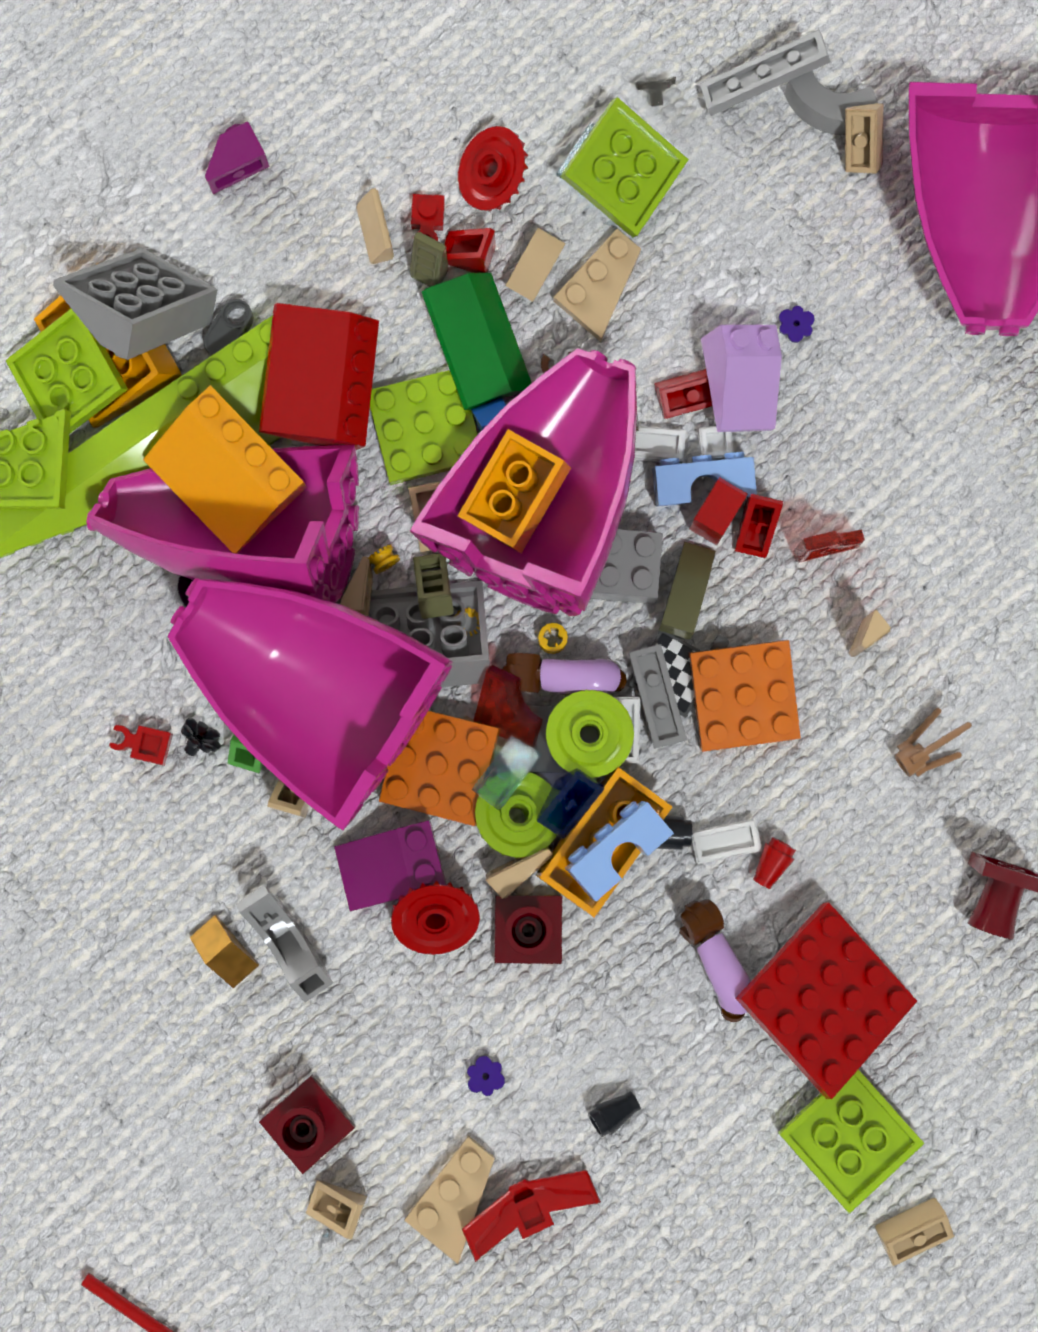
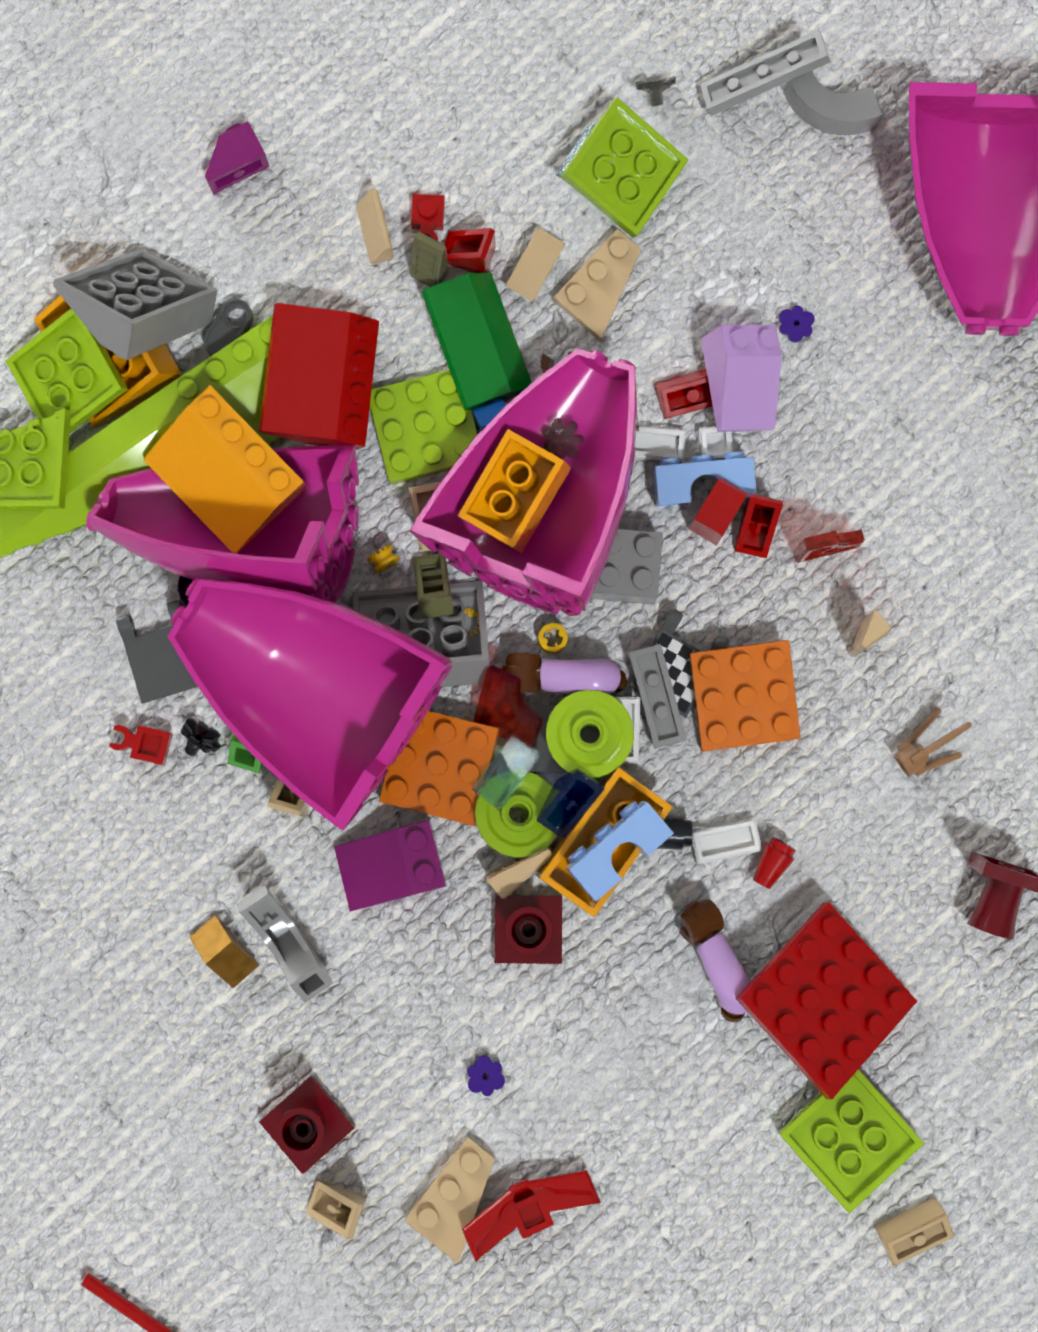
tan slope [340,557,373,617] -> none
red gear [391,880,480,955] -> none
red gear [458,126,528,212] -> none
black cone [588,1091,641,1137] -> none
olive slope [659,542,716,640] -> none
tan slope [845,103,884,174] -> none
none -> dark grey flag [116,600,198,704]
none -> clear smoke plant [543,418,584,460]

